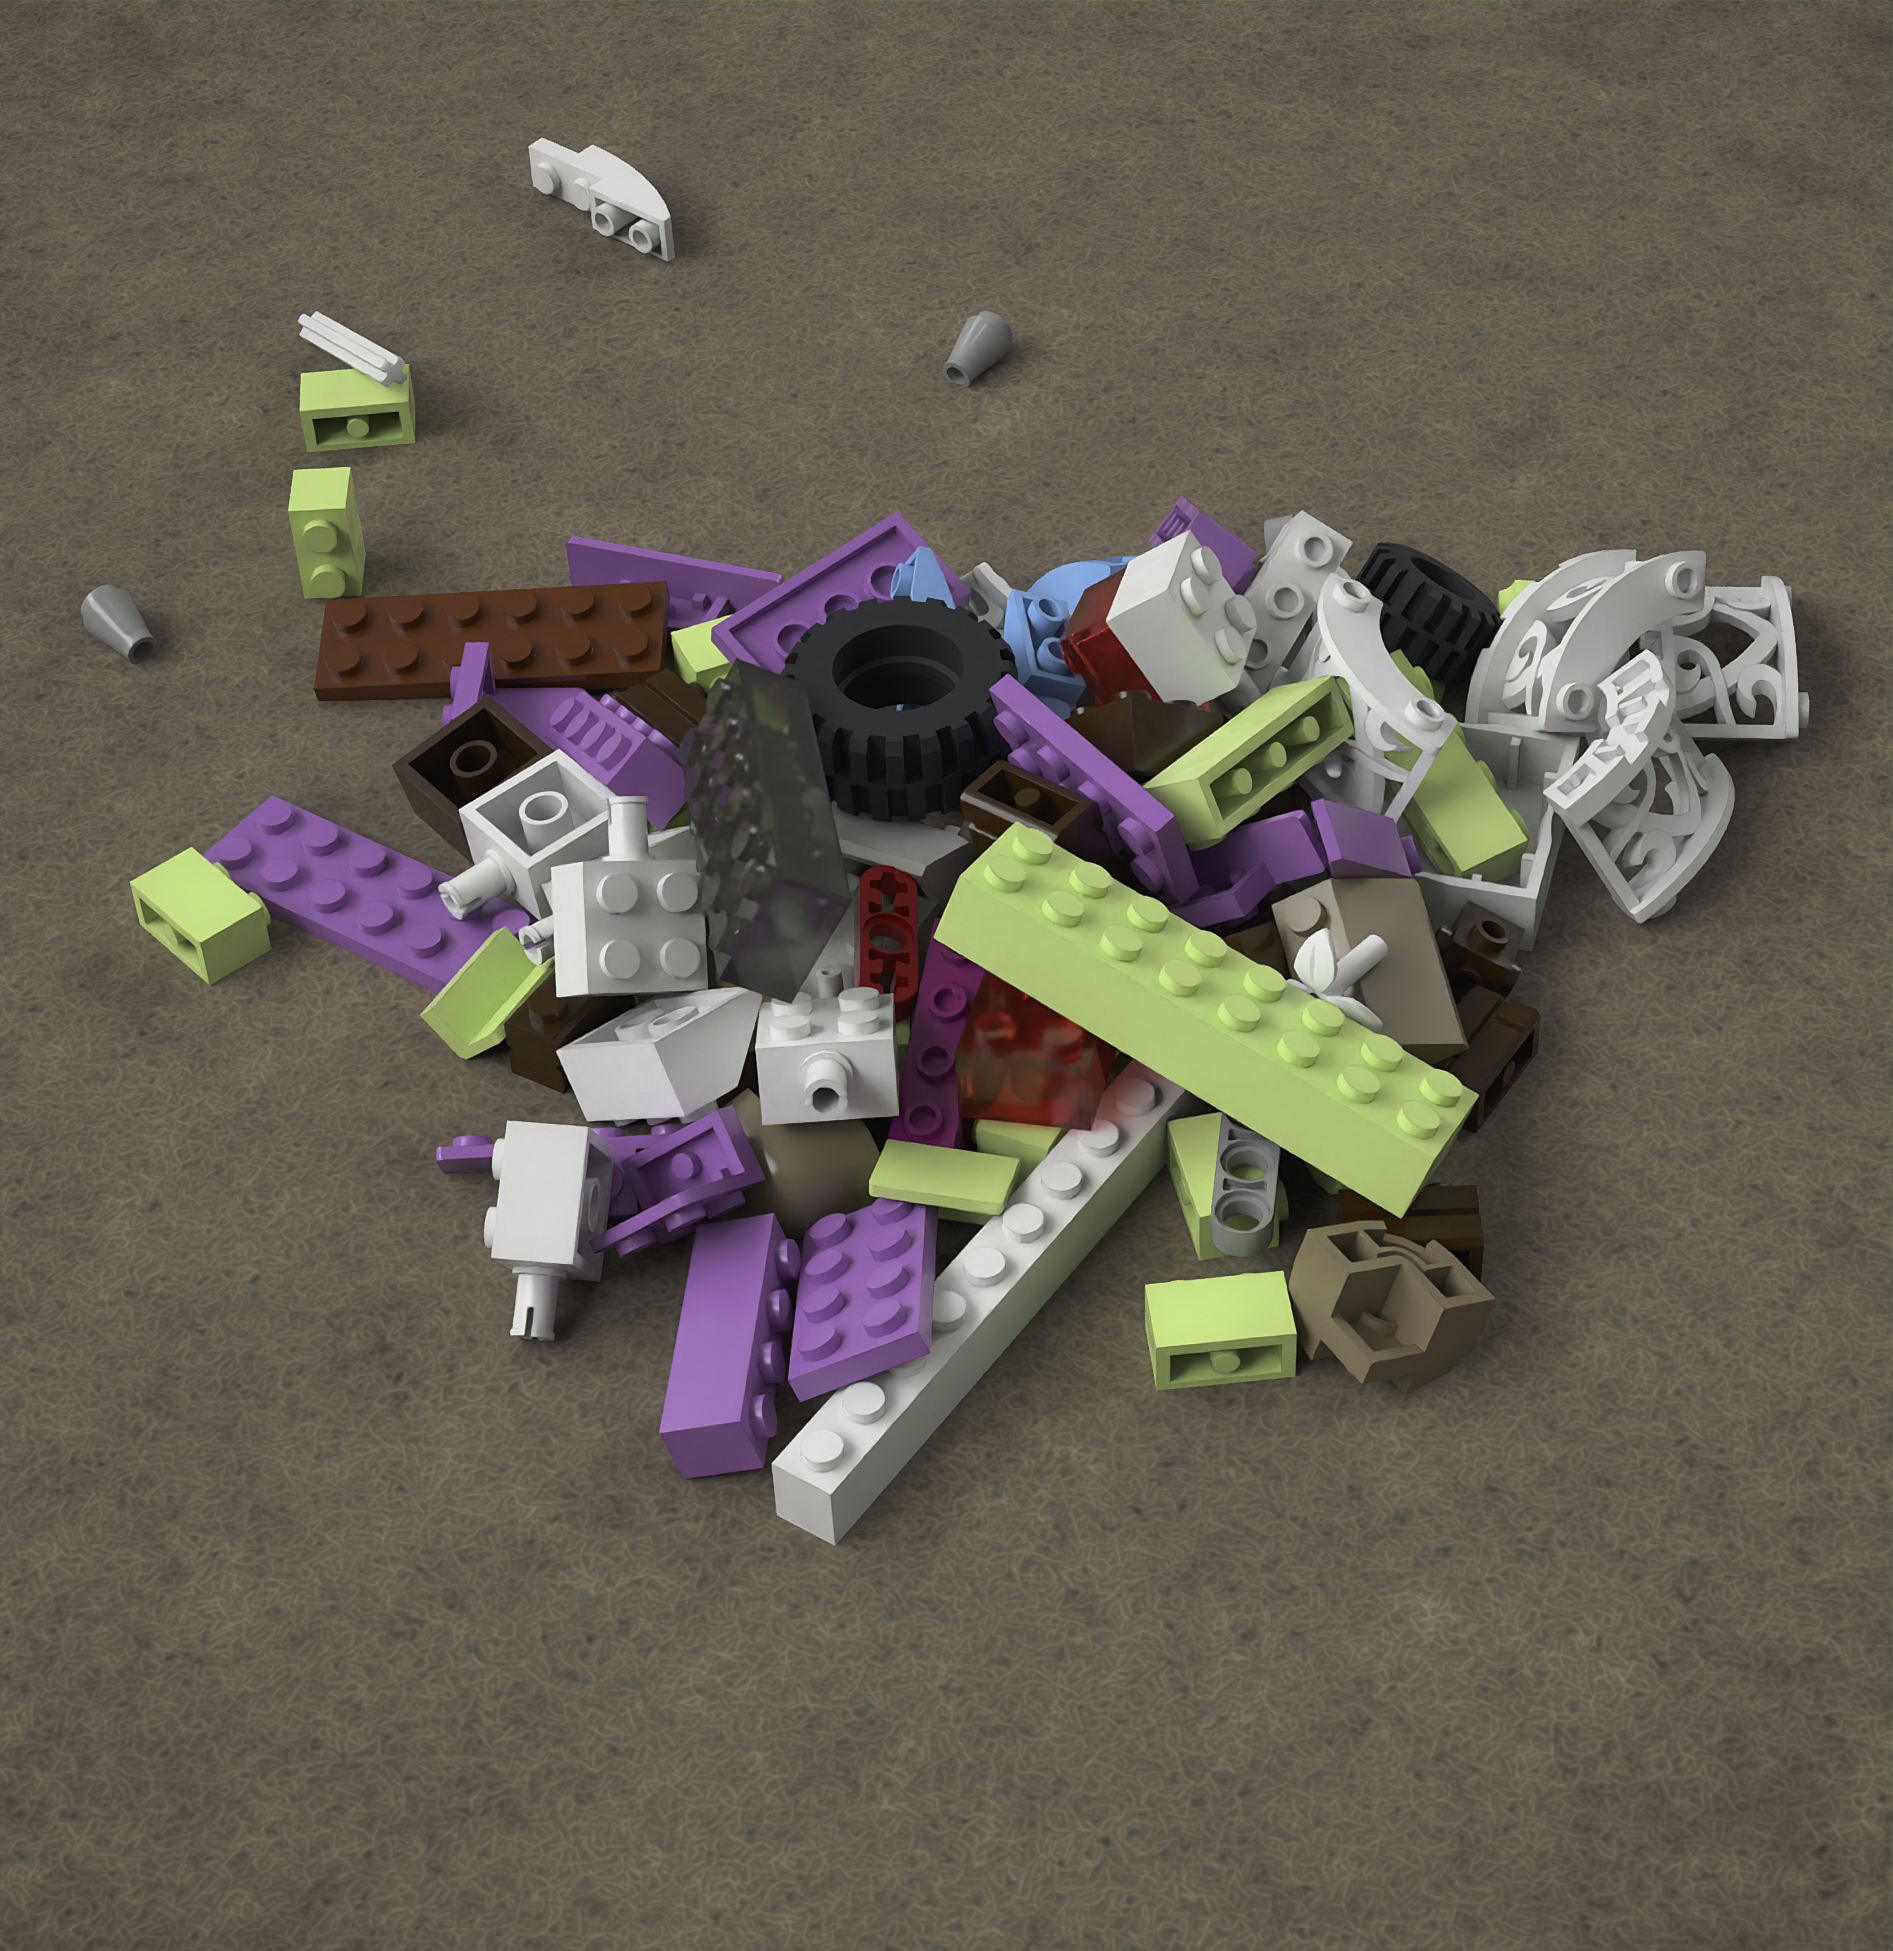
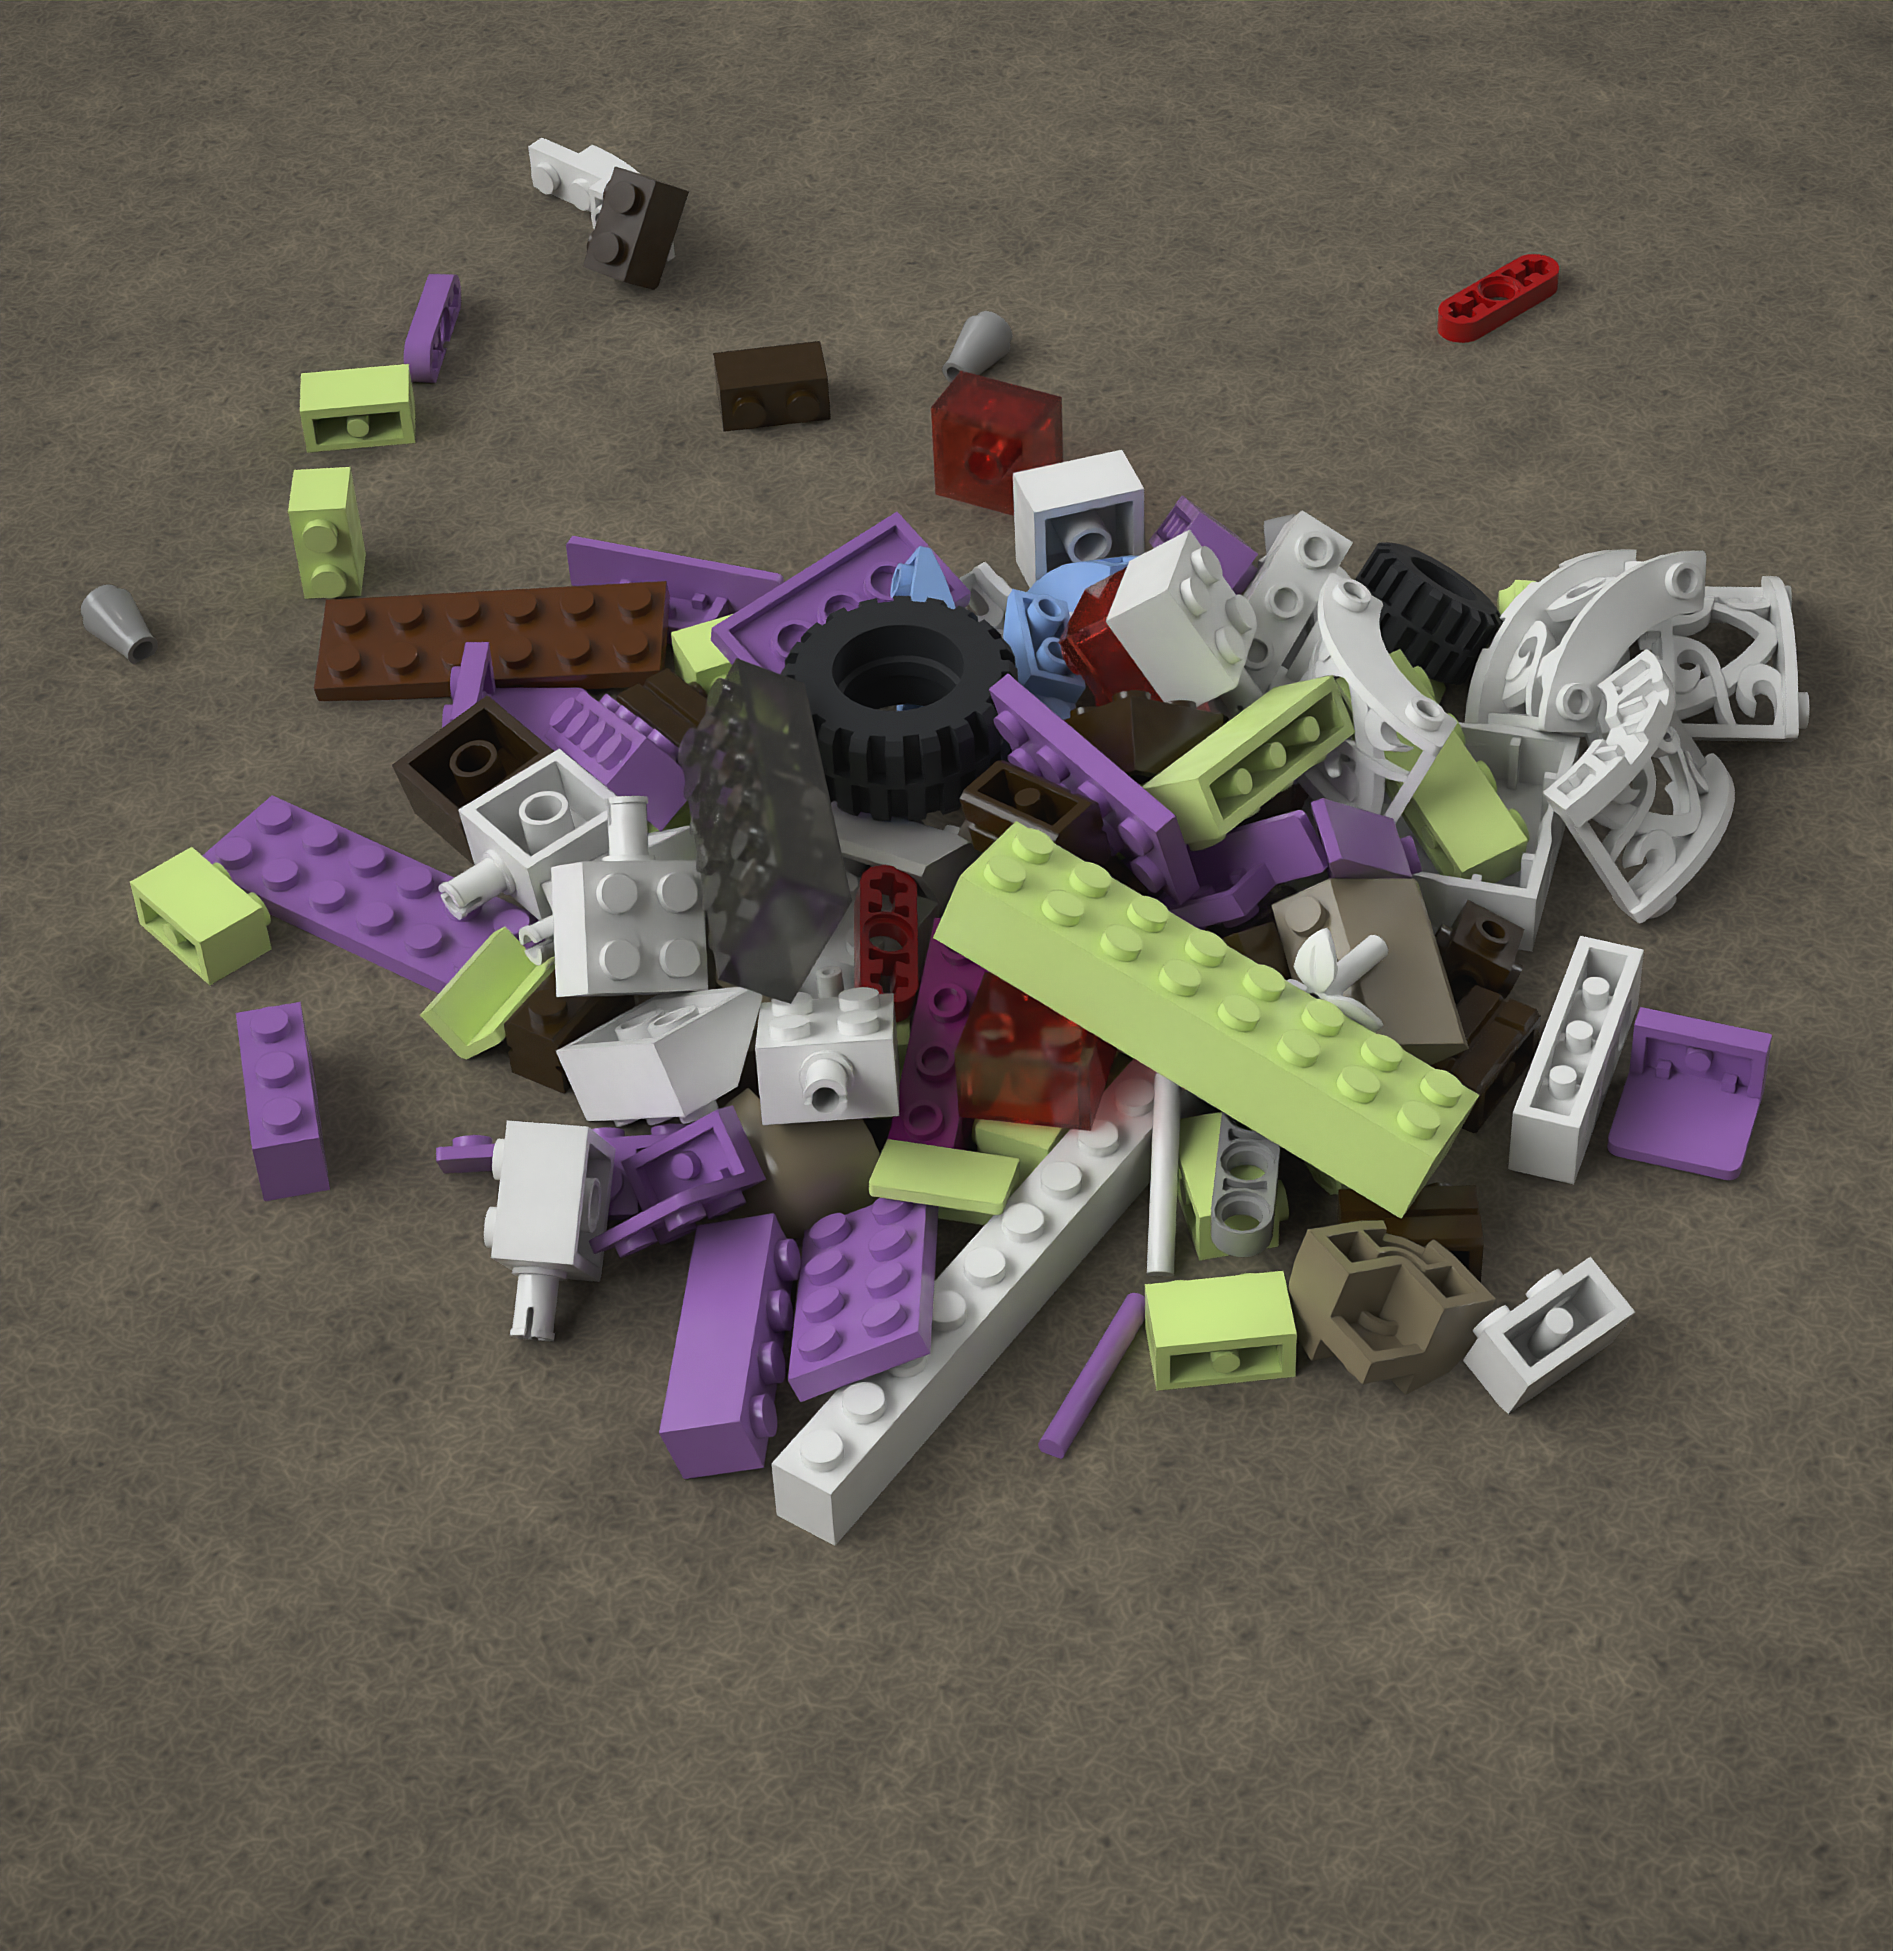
white axle [298,311,407,387] -> none
none -> medium lavender brick [236,1002,330,1201]
none -> medium lavender beam [404,274,461,383]
none -> dark brown brick [583,166,689,290]
none -> dark brown brick [713,341,831,432]
none -> clear red brick [931,371,1063,516]
none -> white brick [1013,450,1145,588]
none -> medium lavender bar [1038,1293,1145,1459]
none -> white bar [1147,1073,1181,1276]
none -> red beam [1437,254,1559,343]
none -> white brick [1463,1257,1635,1414]
none -> white brick [1508,936,1644,1185]
none -> medium lavender bracket [1607,1007,1772,1180]

